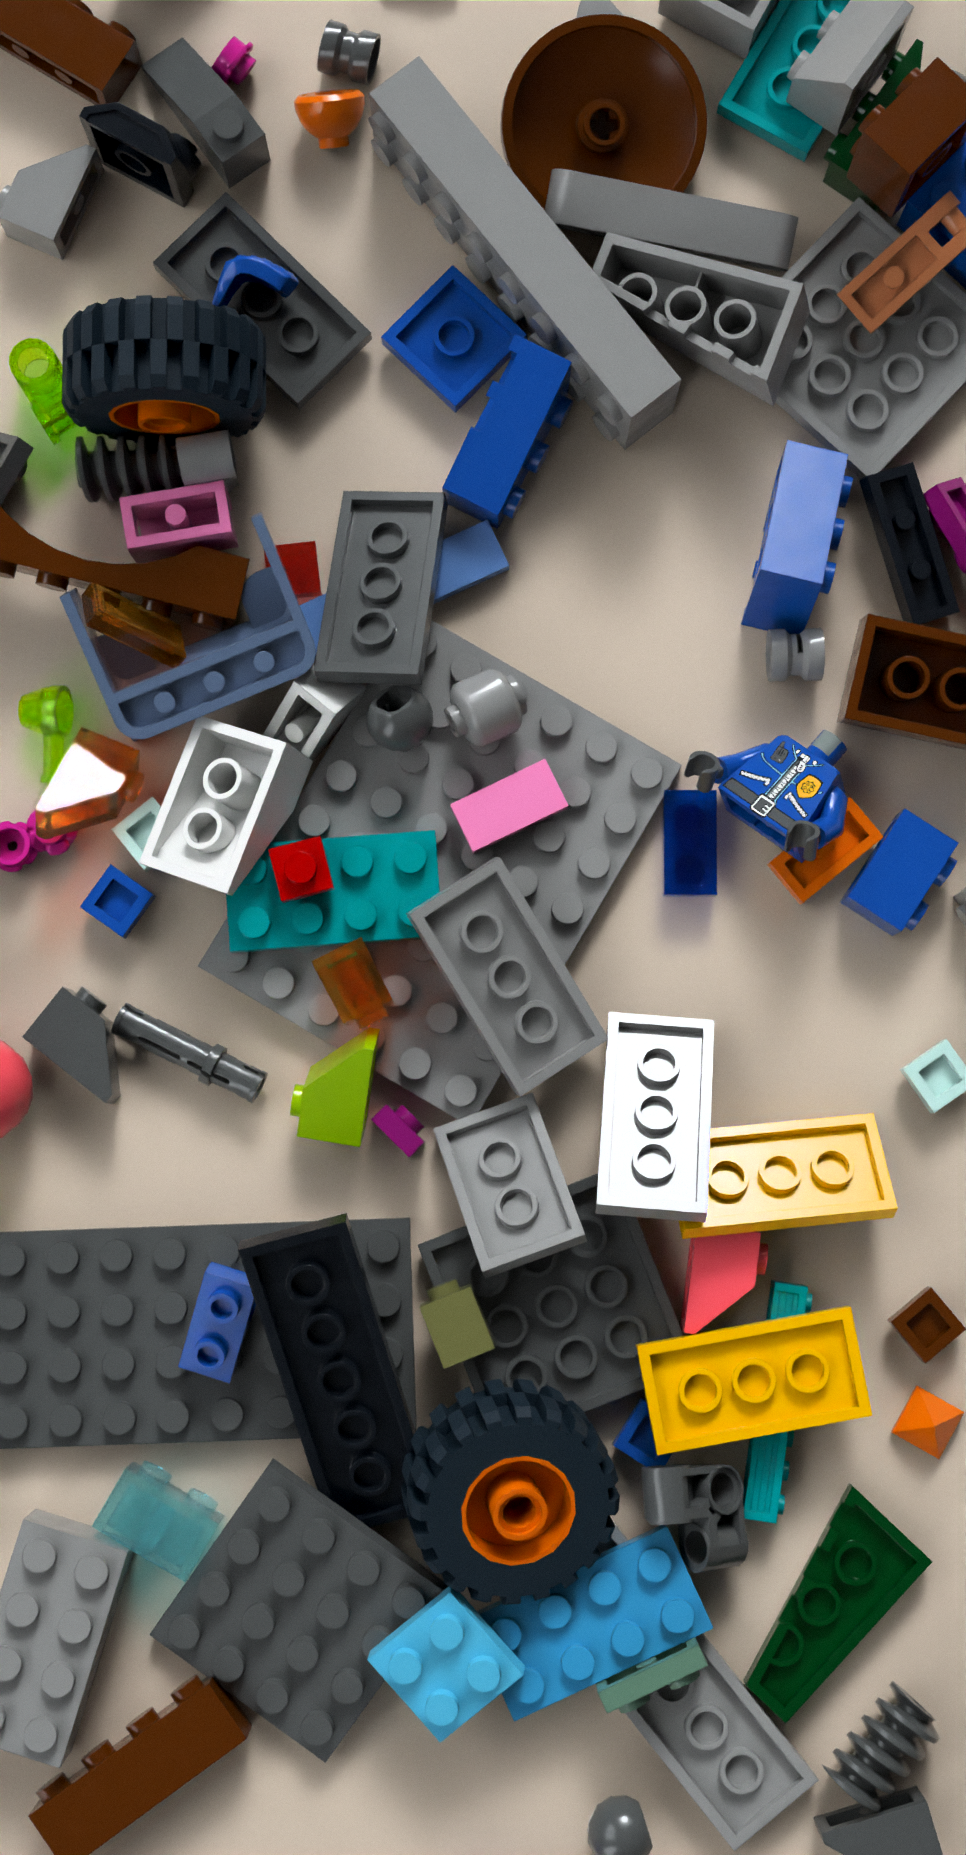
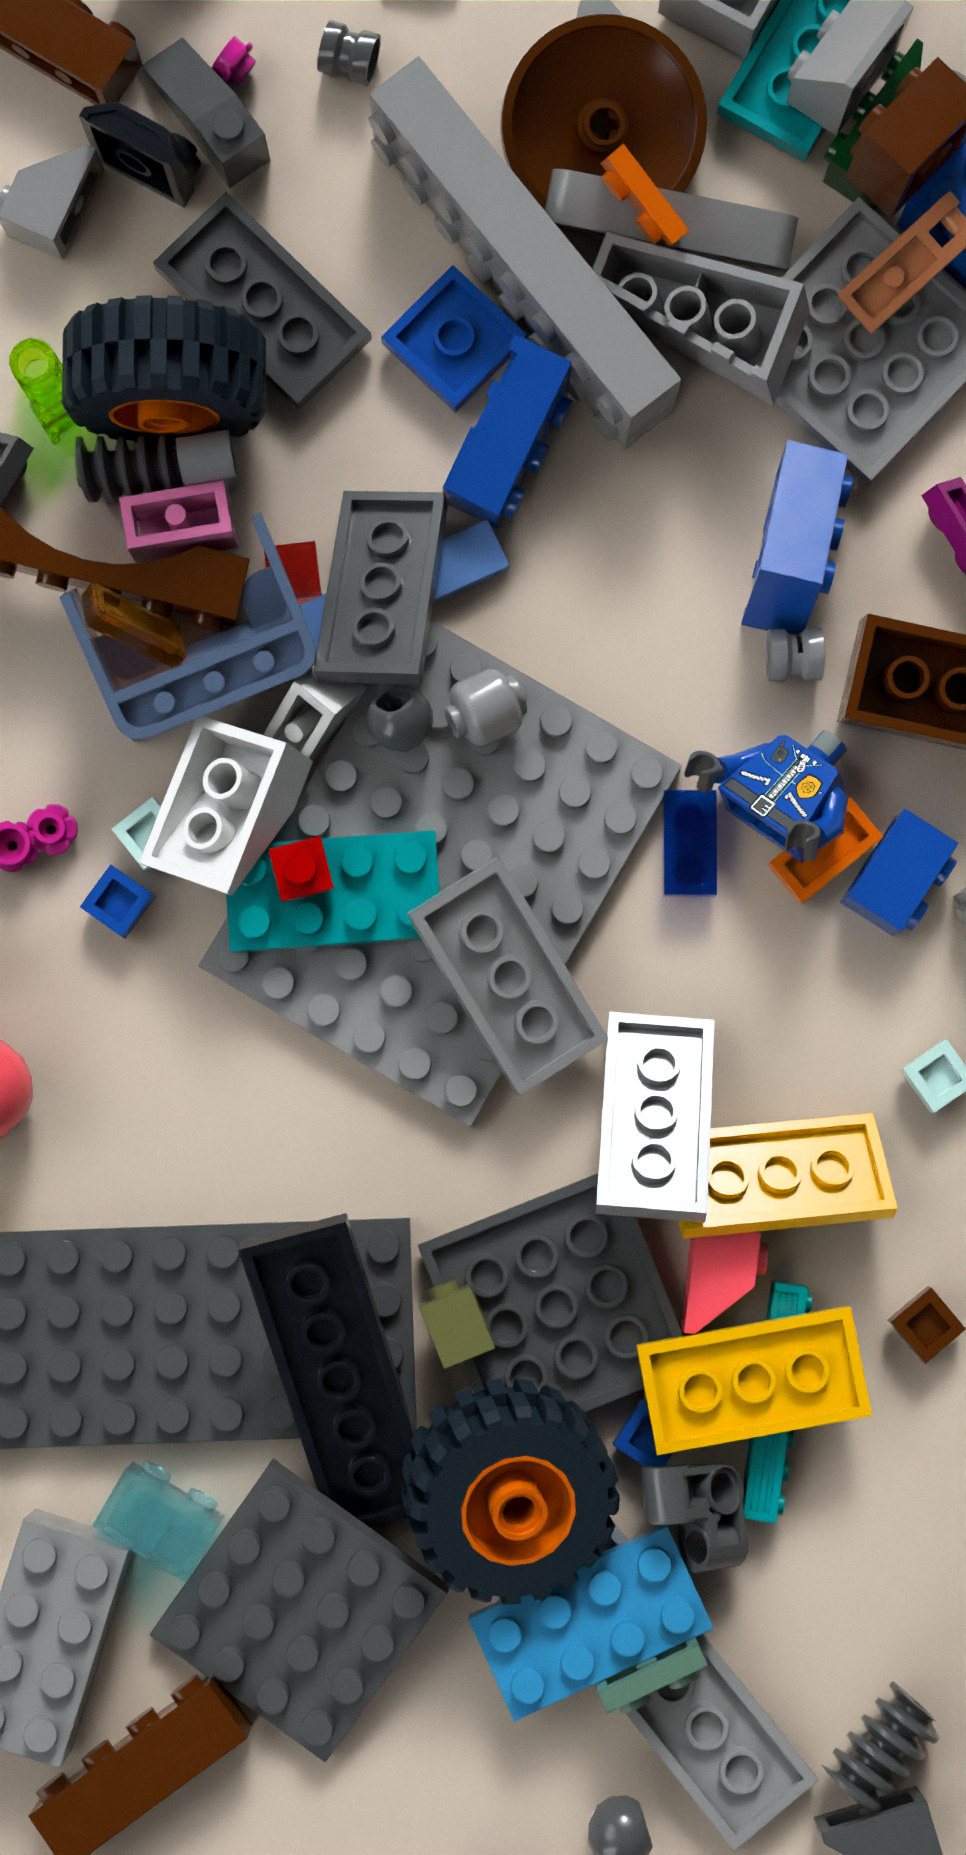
clear neon green bar [18,685,74,784] -> none
dark grey slope [22,986,121,1104] -> none
clear orange slope [35,727,144,840] -> none
dark grey pin [111,1003,268,1103] -> none
blue plate [178,1261,256,1384] -> none
blue hair [212,255,299,307] -> none
lime slope [290,1027,380,1147] -> none
orange brick [293,89,365,149] -> none
clear orange slope [311,937,395,1030] -> none
medium azure plate [367,1586,525,1742] -> none
magenta plate [371,1104,425,1157] -> none
light grey plate [433,1093,587,1279] -> none
bright pink tile [450,759,569,854] -> none
dark green wing [743,1483,932,1724] -> none
black plate [859,462,960,625] -> none
orange slope [891,1385,964,1459] -> none
none -> orange plate [600,144,689,247]

